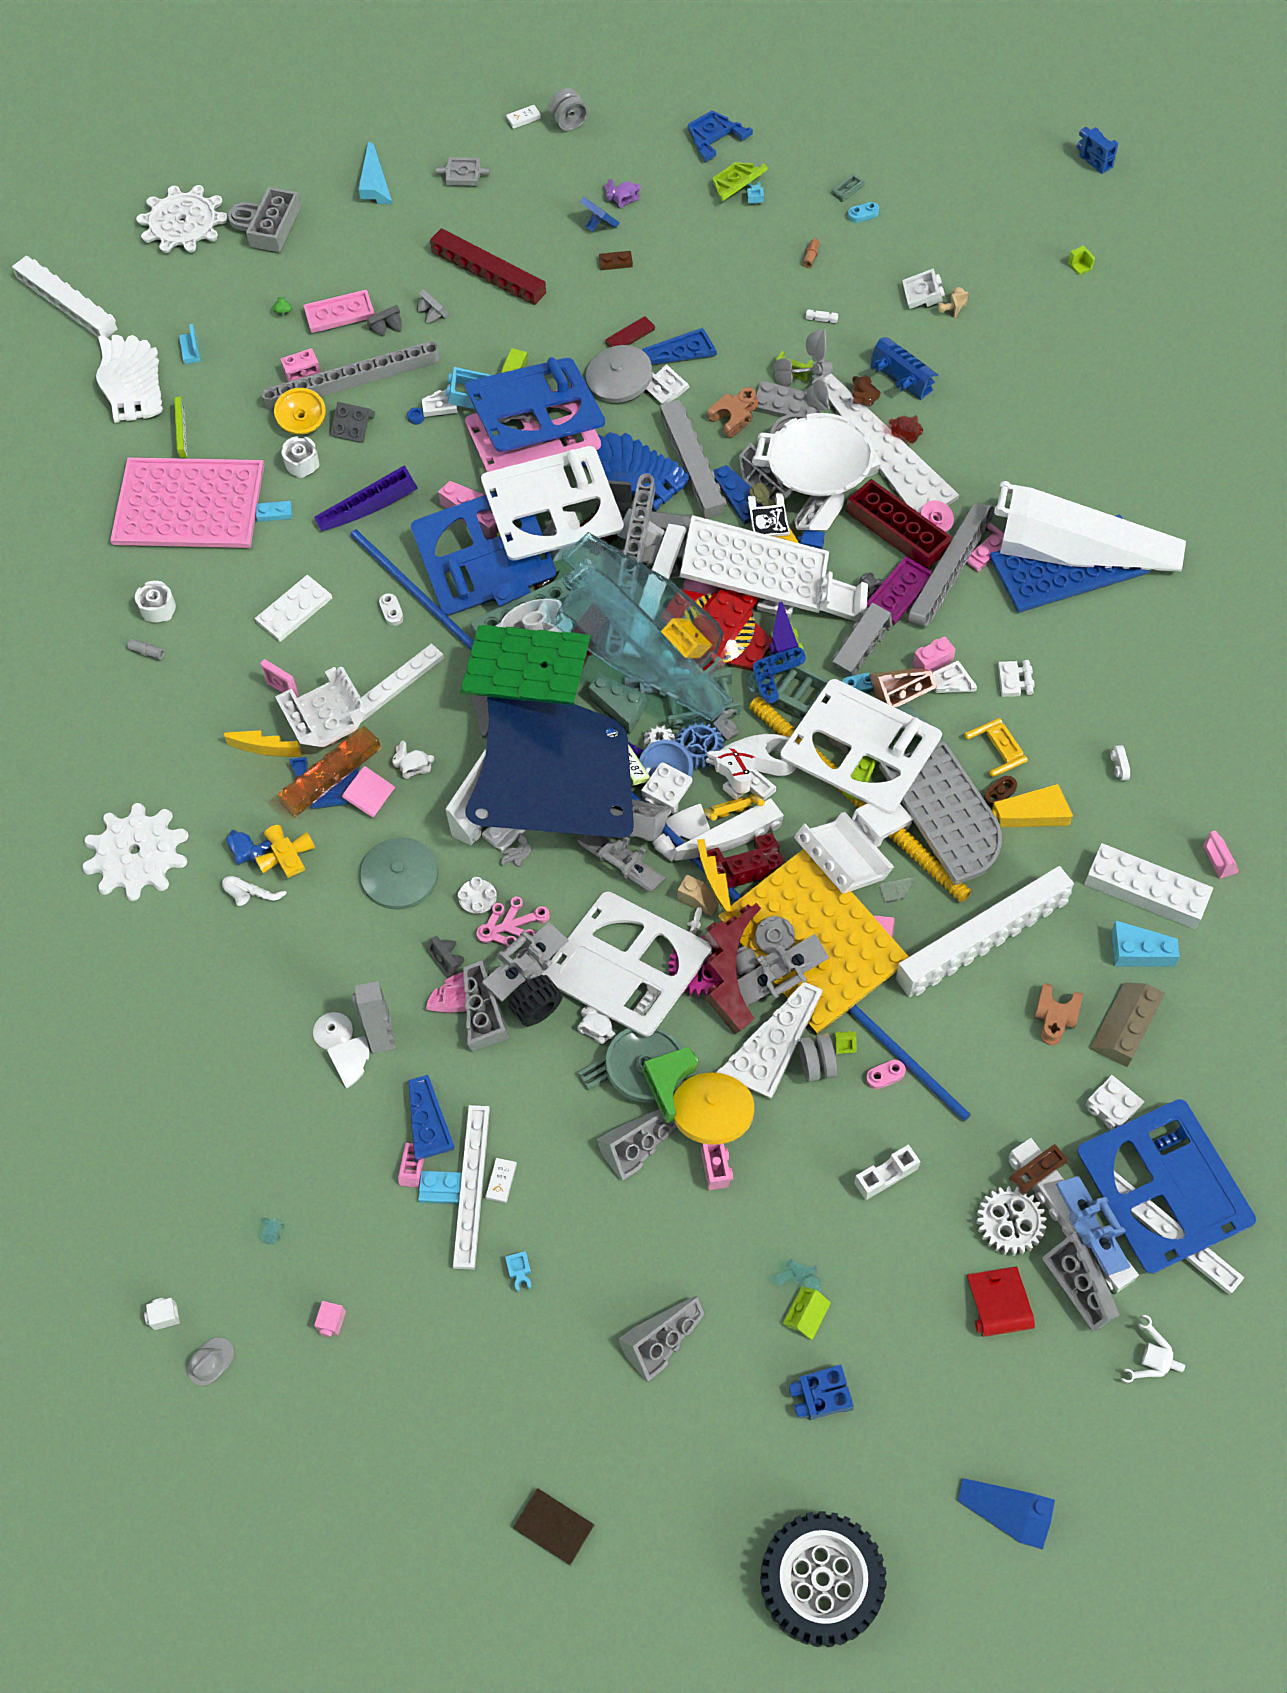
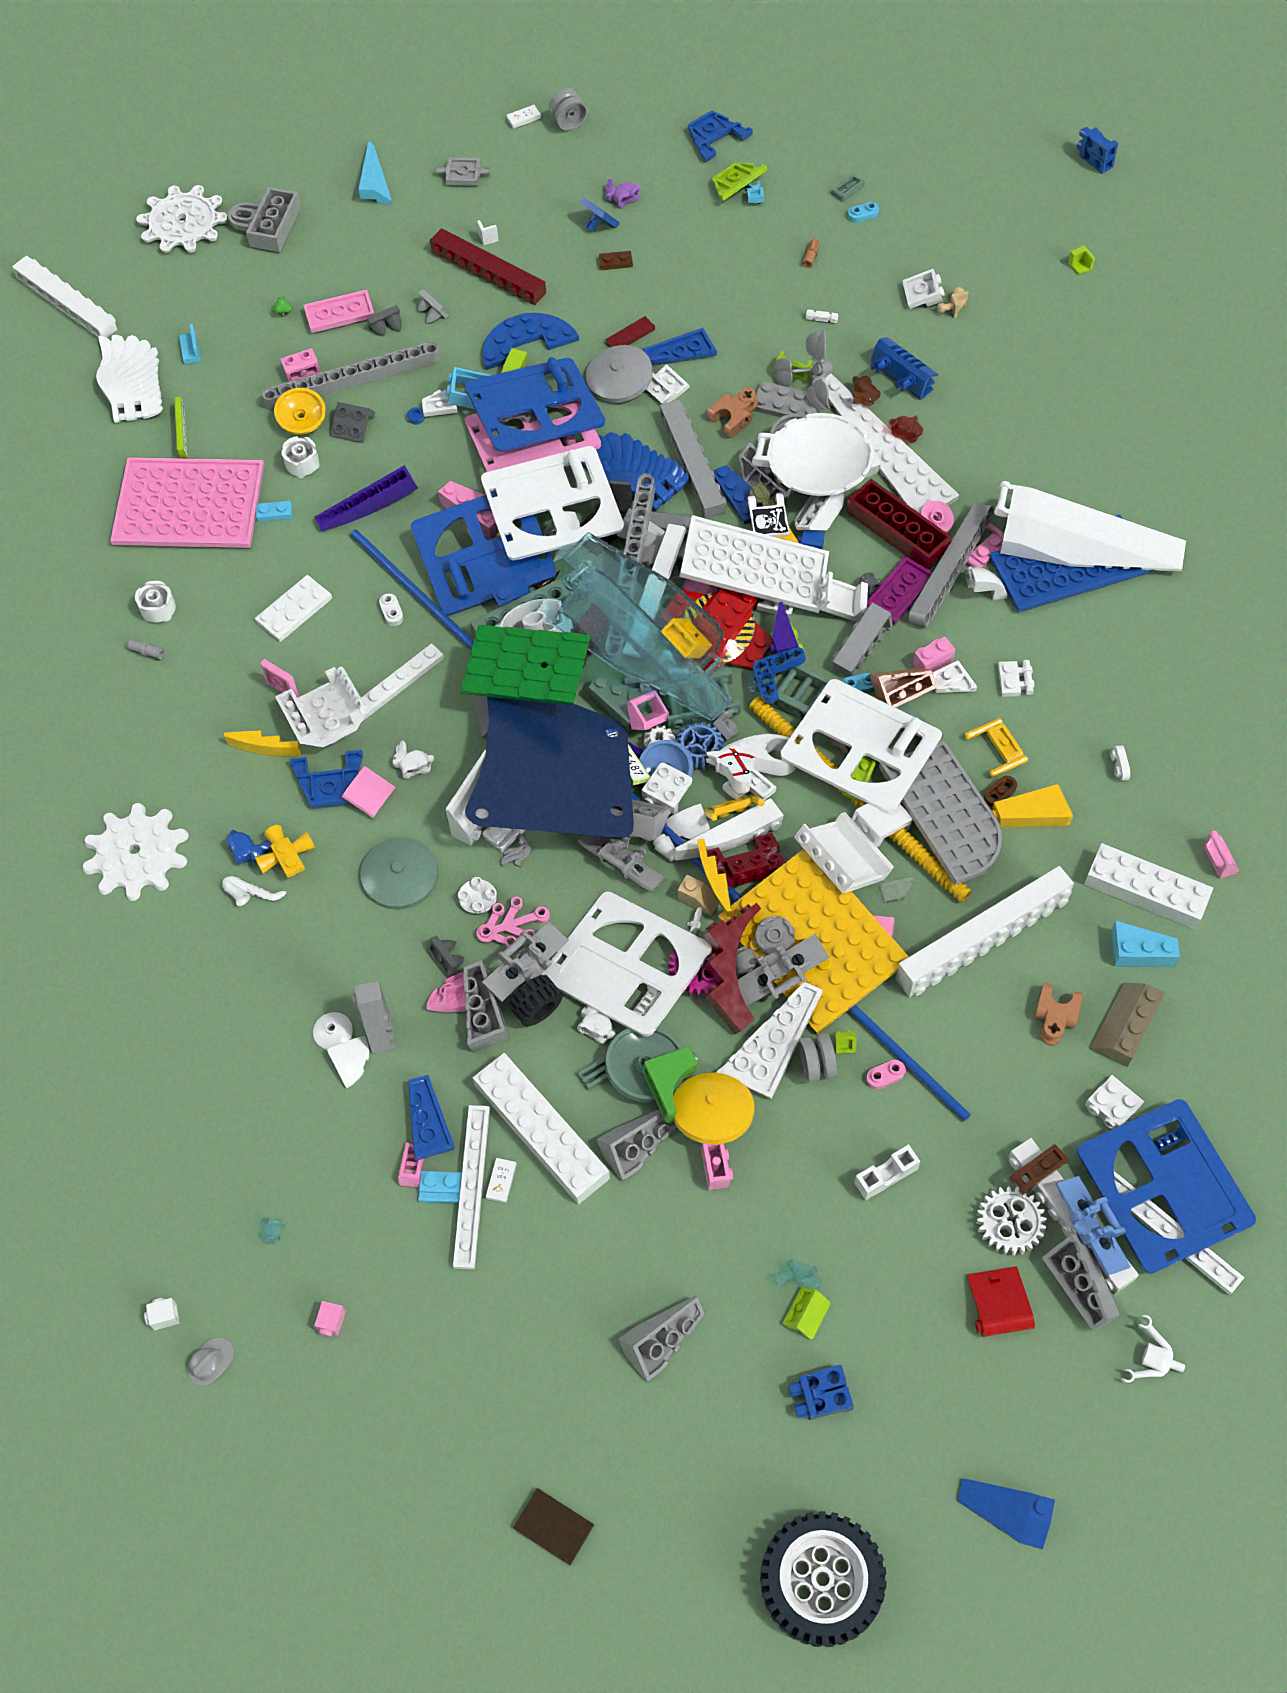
clear orange brick [277,726,381,818] -> none
medium azure plate [505,1251,531,1292] -> none
none -> white brick [473,1053,610,1205]
none -> white panel [477,220,499,245]
none -> blue plate [483,313,579,370]
none -> bright pink tile [627,690,669,730]
none -> white brick [965,567,1007,600]

